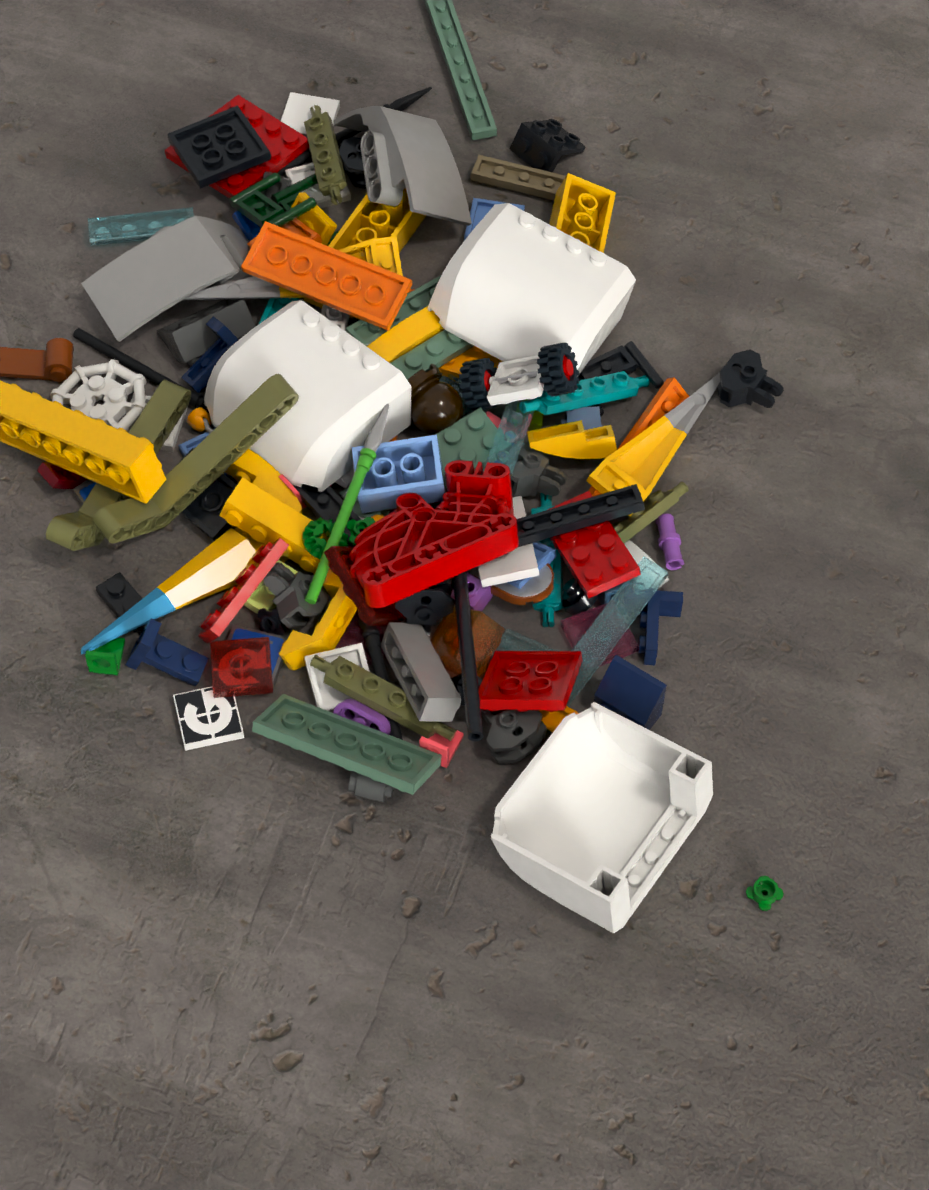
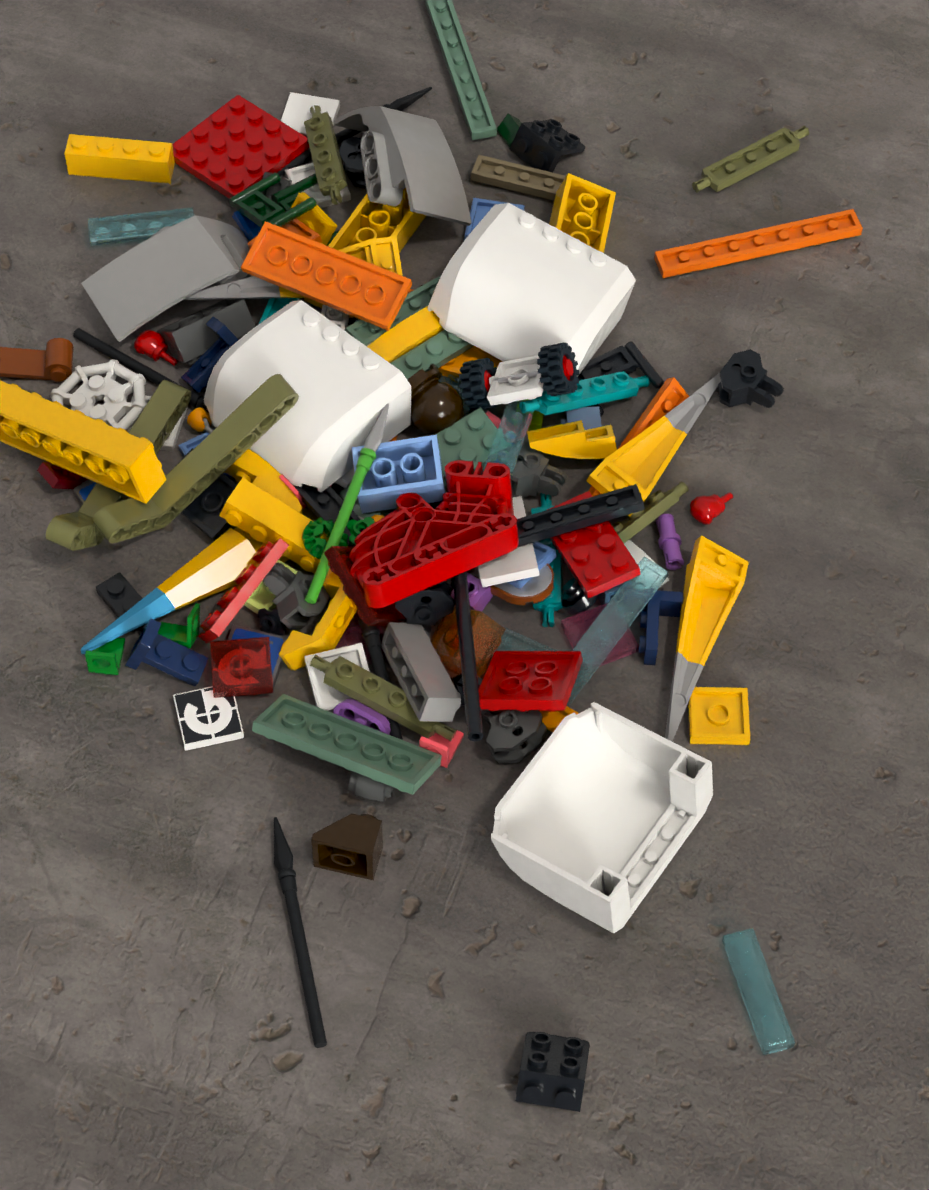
black plate [167,105,271,189] -> none
dark blue slope [593,655,667,730] -> none
green plate [746,876,784,911] -> none
none -> yellow brick [64,134,175,184]
none -> red piece [134,329,178,366]
none -> green bracket [158,603,200,648]
none -> black piece [274,817,327,1048]
none -> dark brown slope [311,814,383,880]
none -> dark green slope [497,113,521,147]
none -> black bracket [515,1032,590,1112]
none -> orange plate [654,209,863,278]
none -> yellow plate [665,535,749,741]
none -> yellow tile [688,687,750,745]
none -> red piece [690,492,733,525]
none -> olive plate [692,125,809,193]
none -> clear light blue plate [722,928,795,1056]

